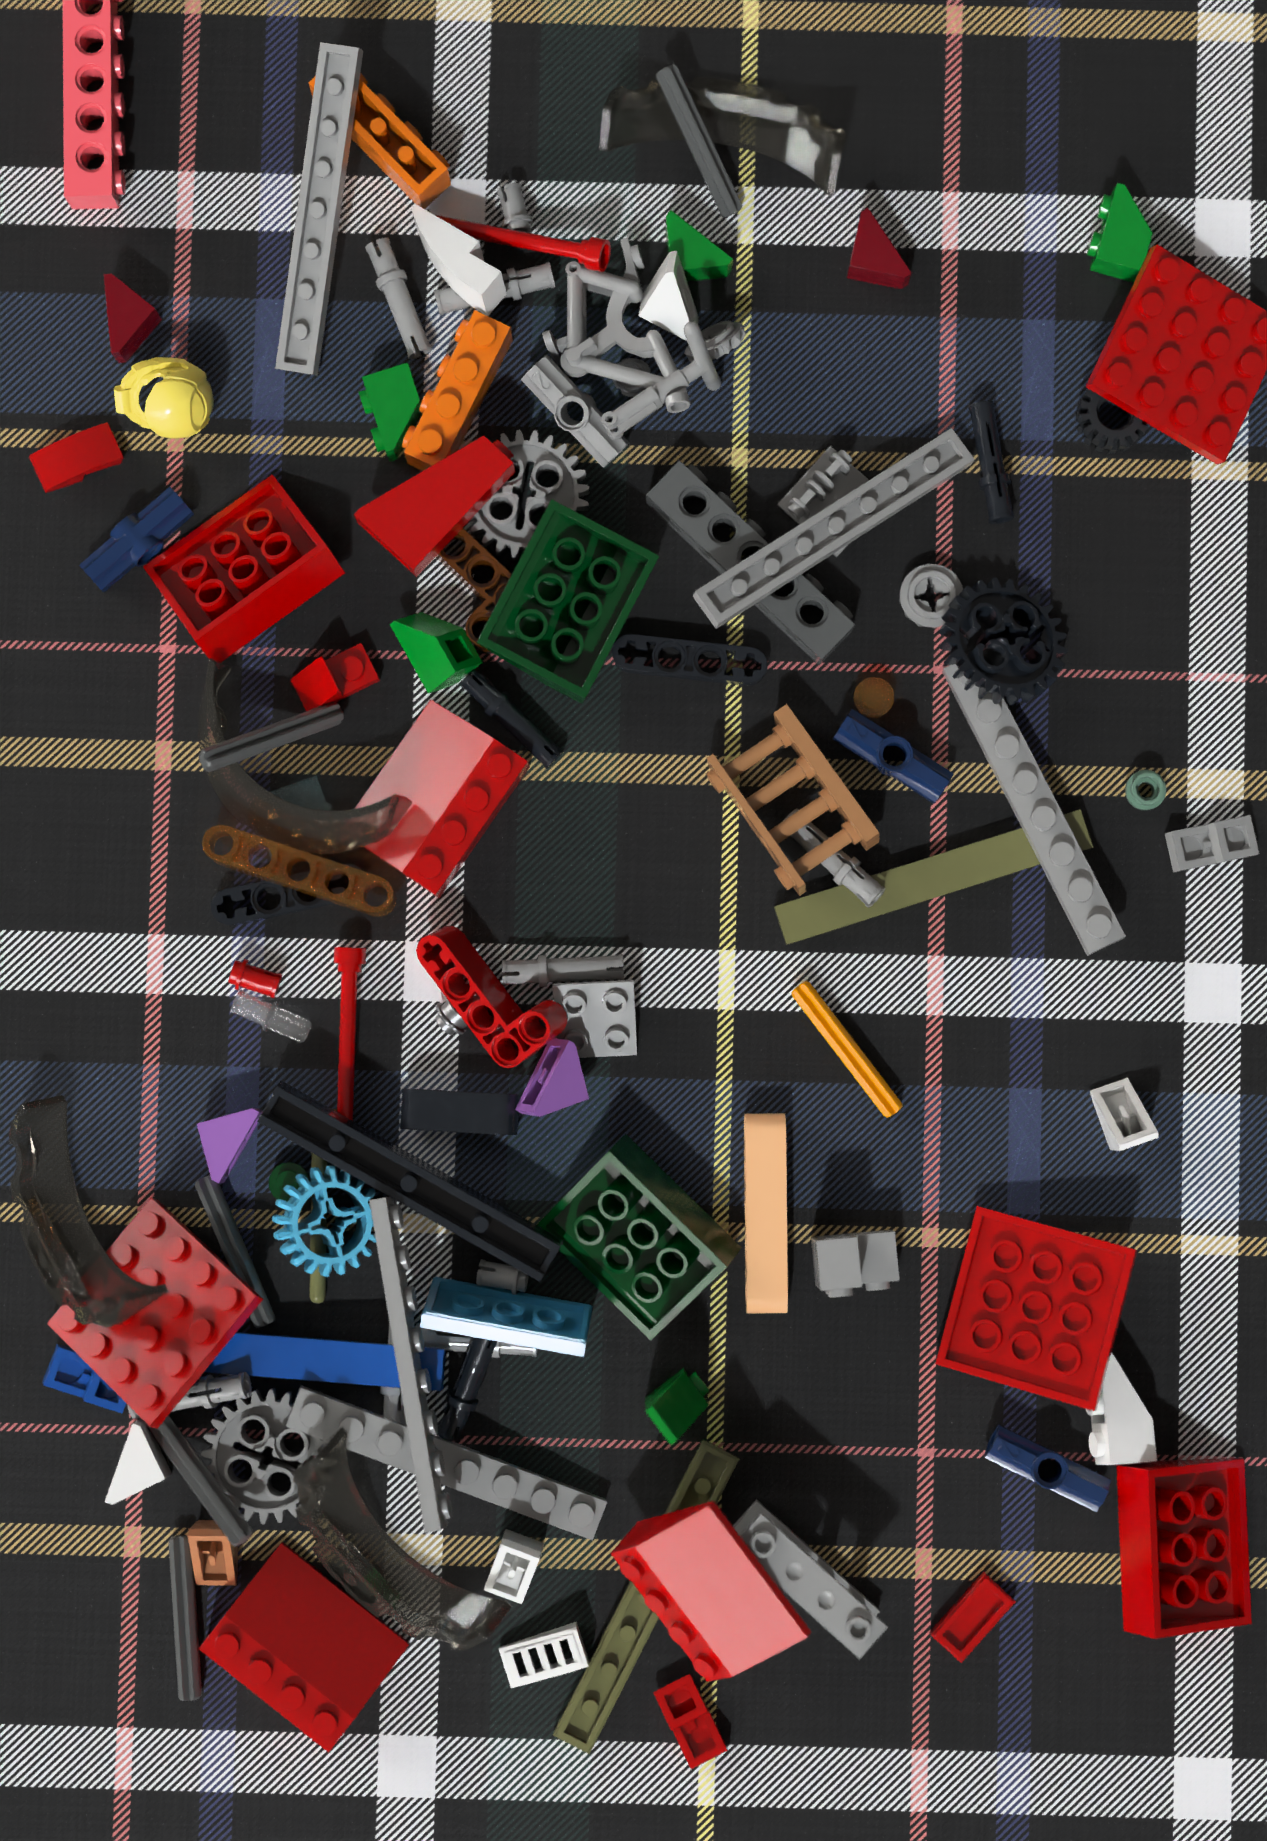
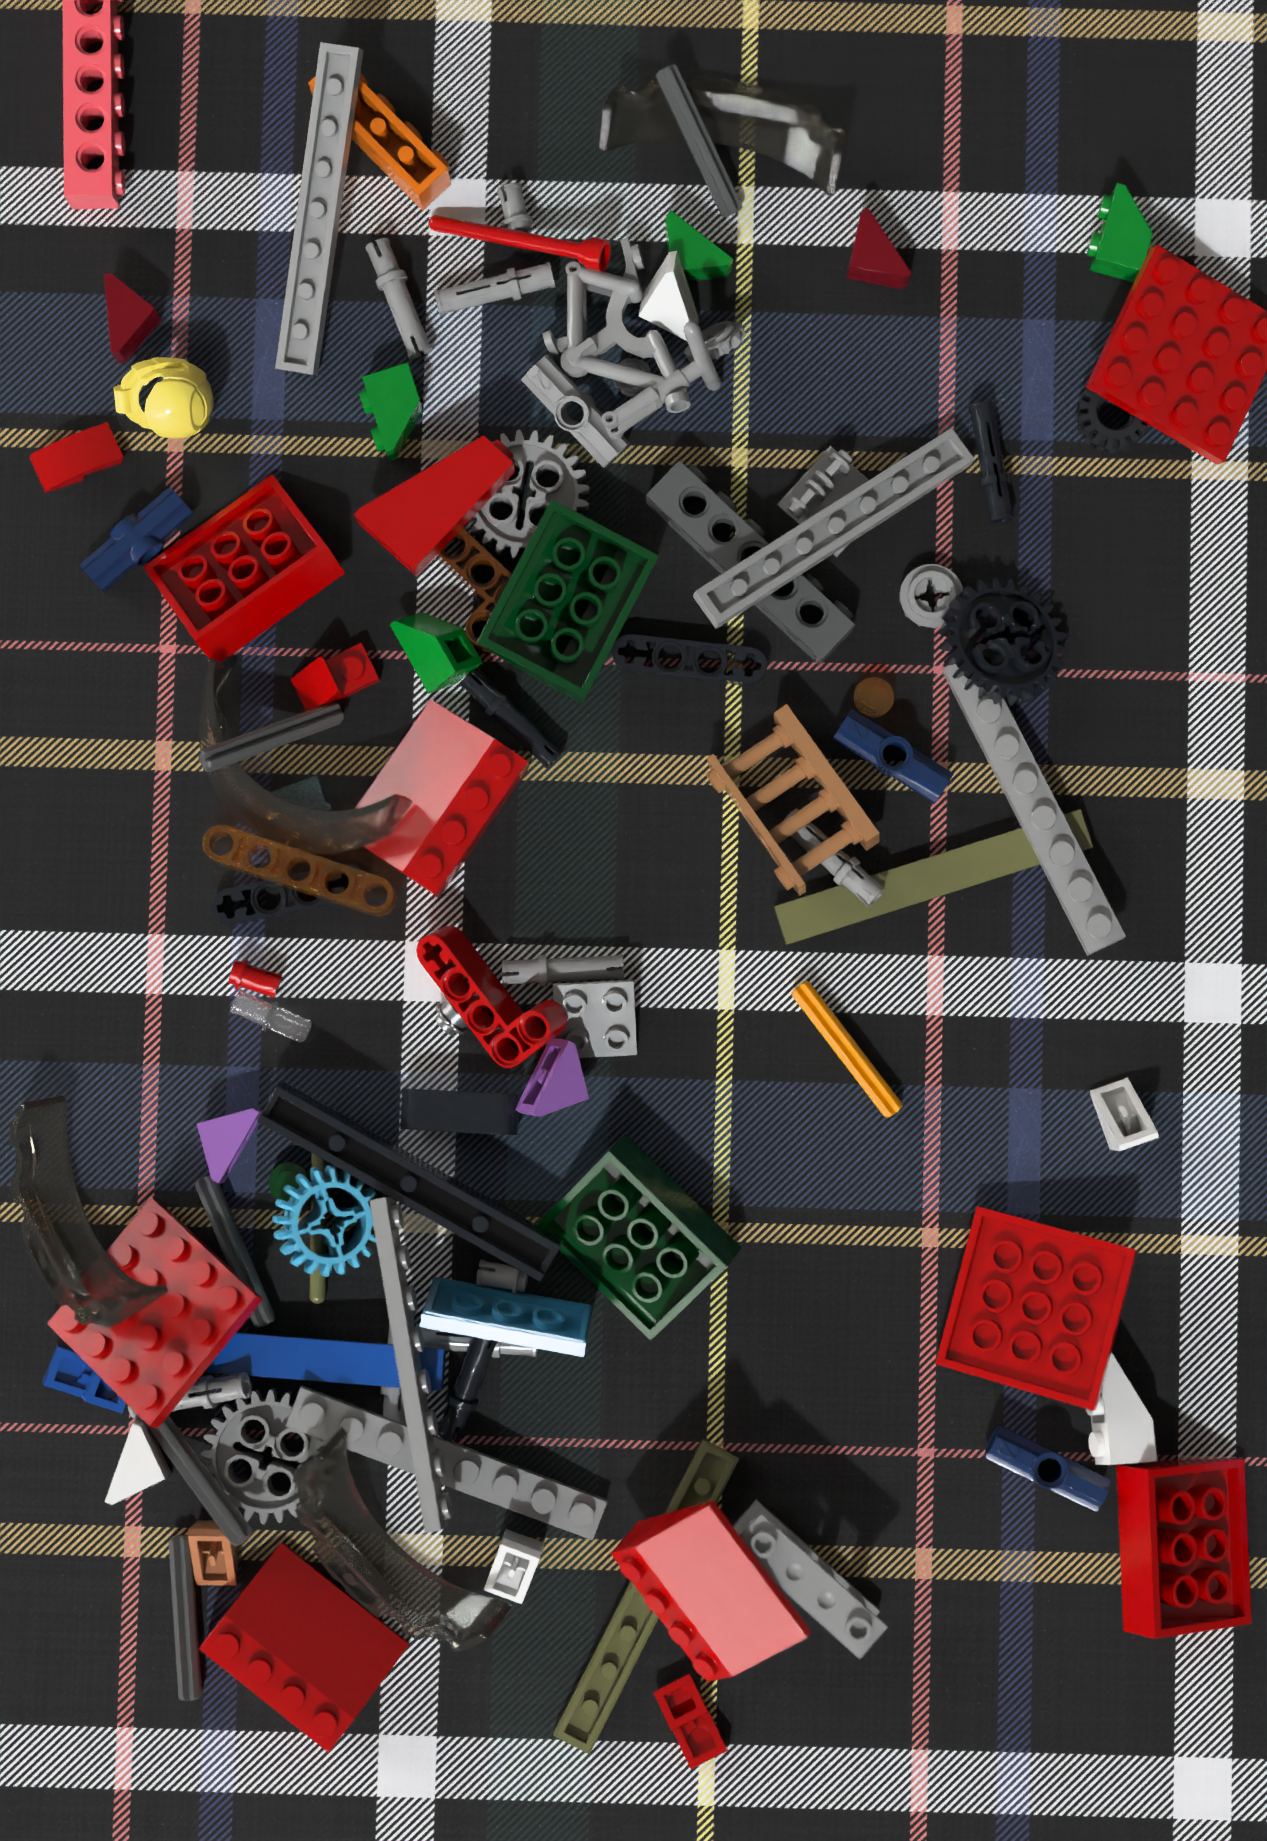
red piece [334,947,366,1121] -> none
orange brick [402,310,513,471] -> none
white slope [412,204,507,316] -> none
white slope [499,1622,589,1688] -> none
green slope [645,1368,710,1445] -> none
light nougat beam [744,1113,788,1314] -> none
light grey brick [811,1230,900,1297] -> none
red tile [929,1571,1016,1663] -> none
sand green plate [1125,770,1166,810] -> none
light grey slope [1165,815,1259,873] -> none

